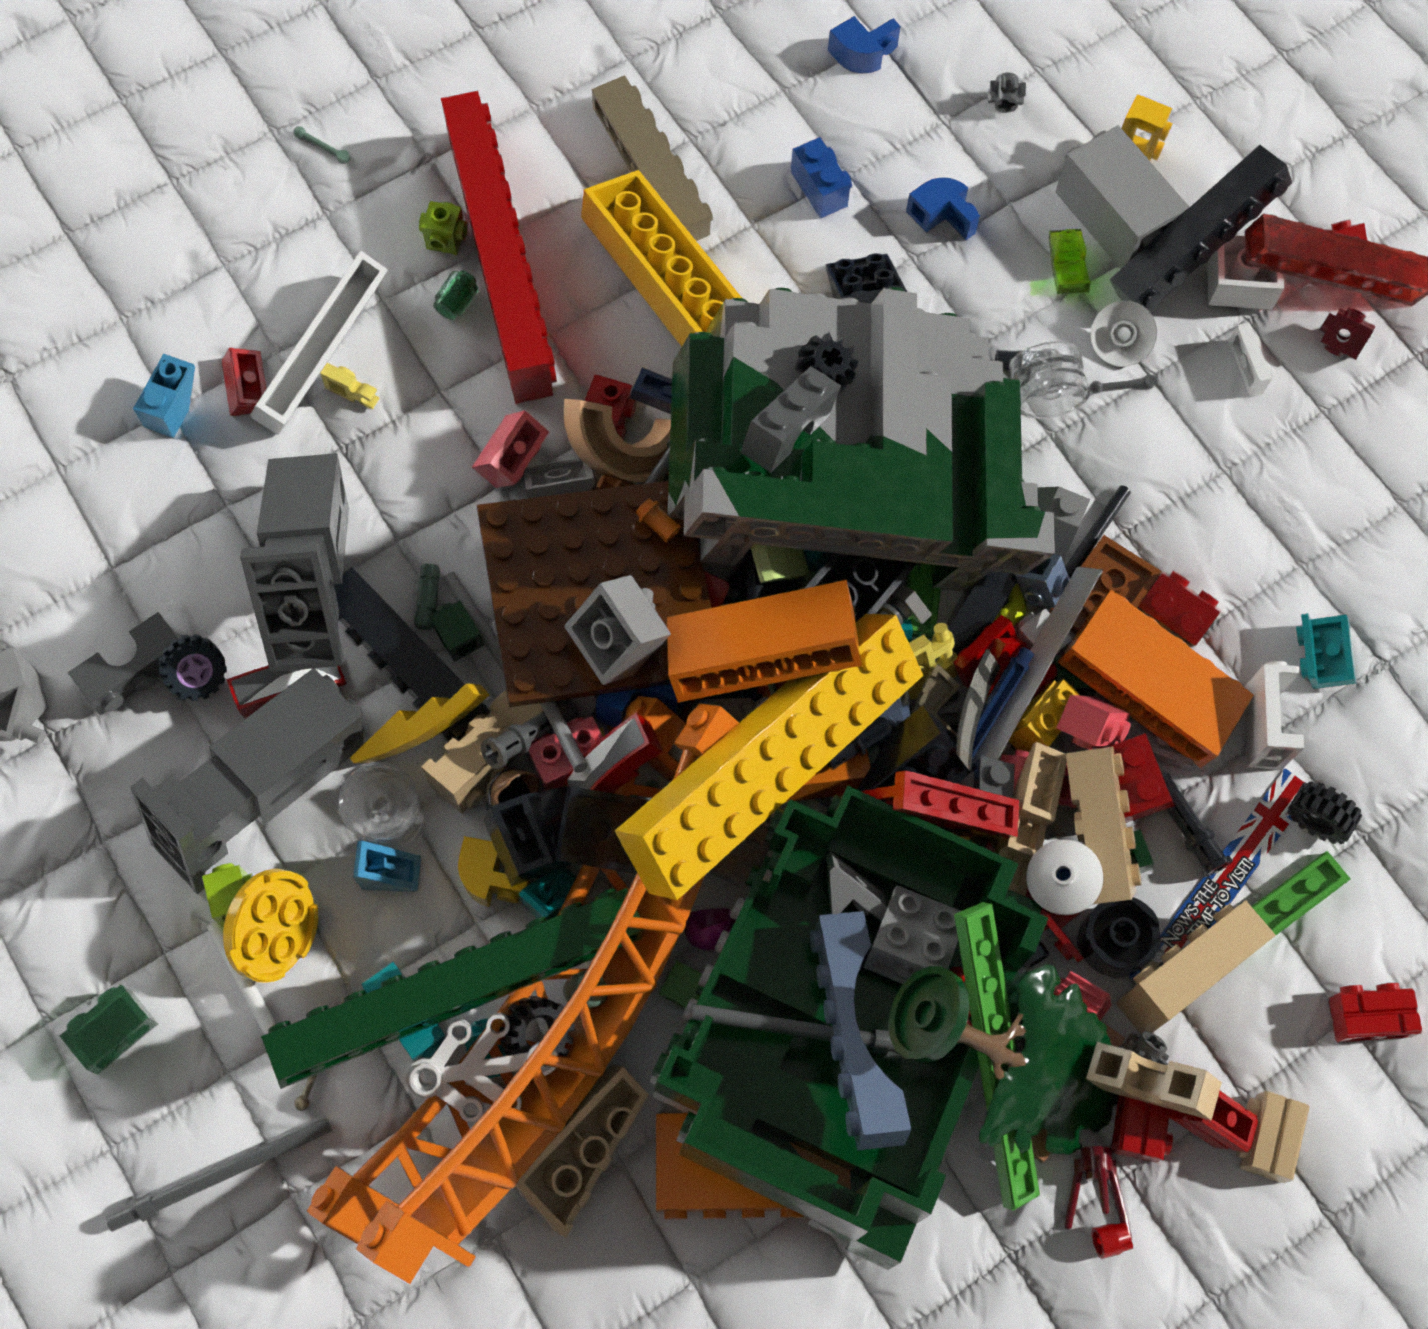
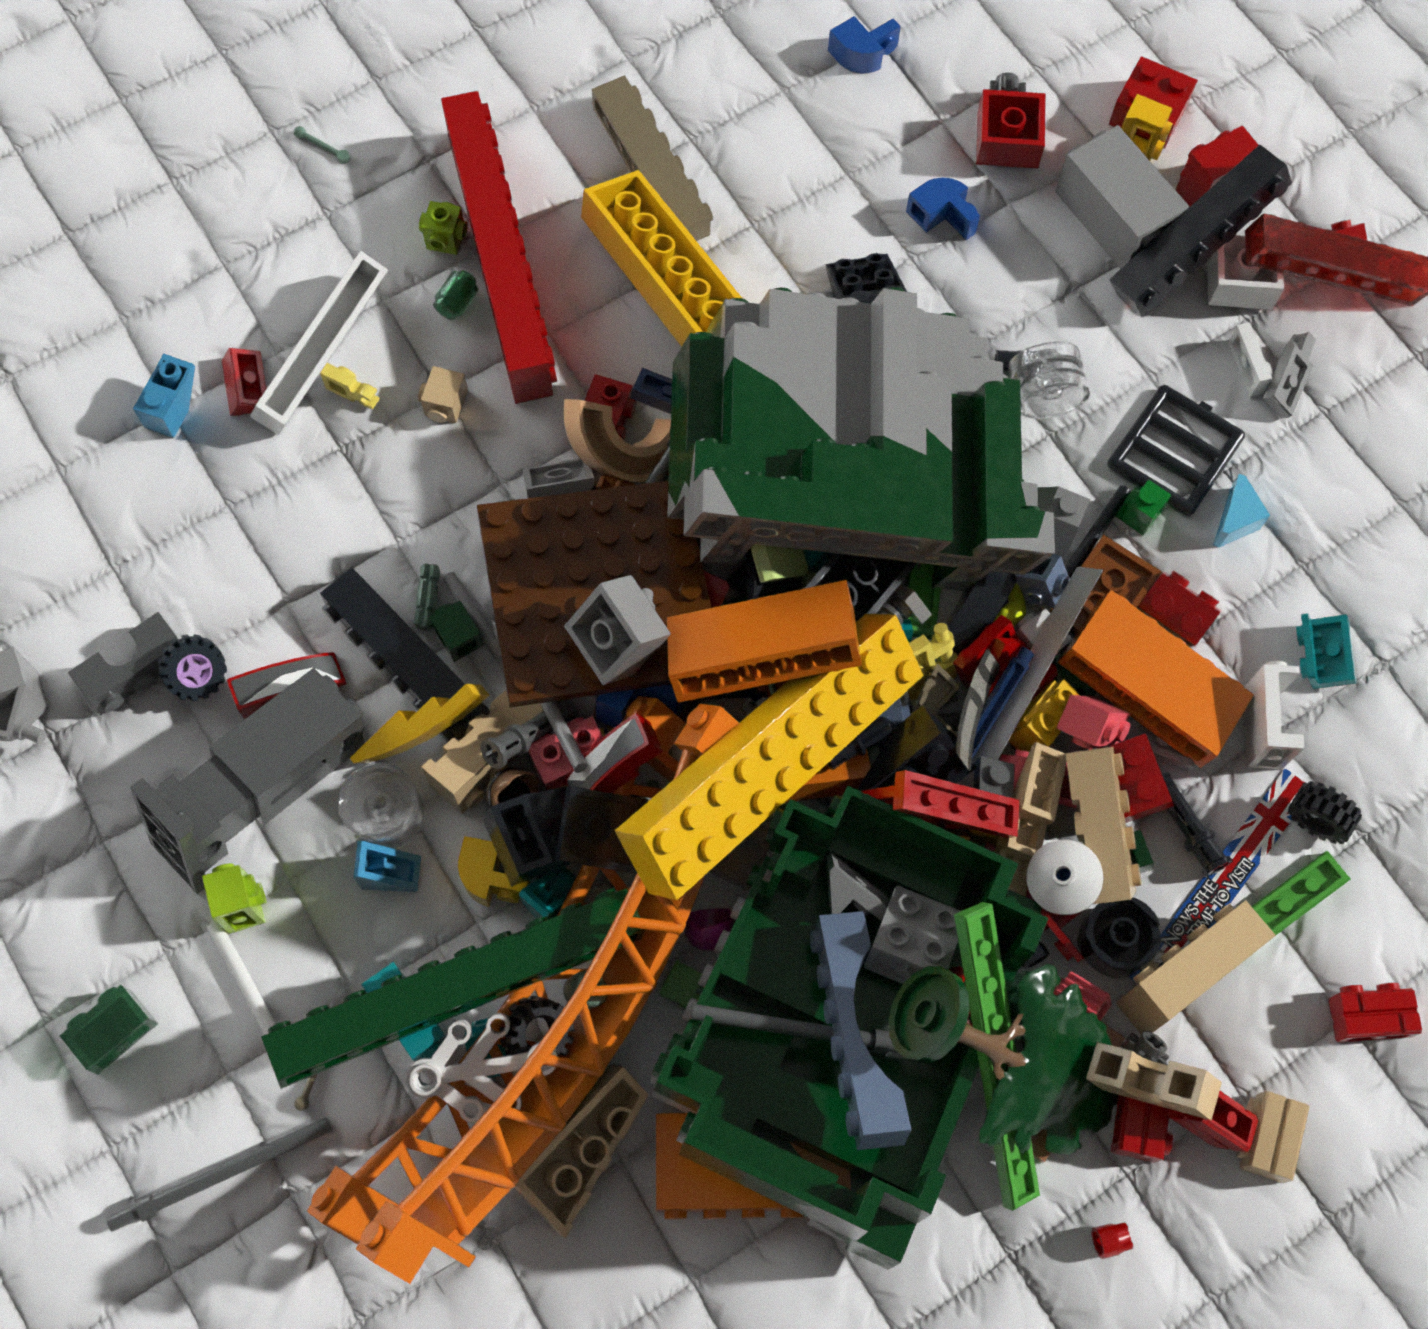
yellow tile [223,869,318,983] -> none
dark grey brick [240,453,349,672] -> none
coral brick [472,410,549,488] -> none
orange pin [635,498,682,543] -> none
dark grey arch [740,366,841,473] -> none
blue brick [790,137,852,219] -> none
black gear [795,332,859,394] -> none
clear neon green slope [1049,229,1091,294] -> none
dark red plant [1064,1146,1132,1240] -> none
white dish [1090,301,1157,367] -> none
dark grey hinge [1090,374,1157,394] -> none
dark red brick [1319,307,1375,360] -> none
none -> tan brick [418,366,468,423]
none -> red brick [976,89,1046,169]
none -> black bar [1107,385,1245,515]
none -> red brick [1108,56,1198,149]
none -> green brick [1115,480,1171,536]
none -> red brick [1175,125,1259,207]
none -> medium azure slope [1213,474,1270,548]
none -> light grey hinge [1263,332,1316,419]

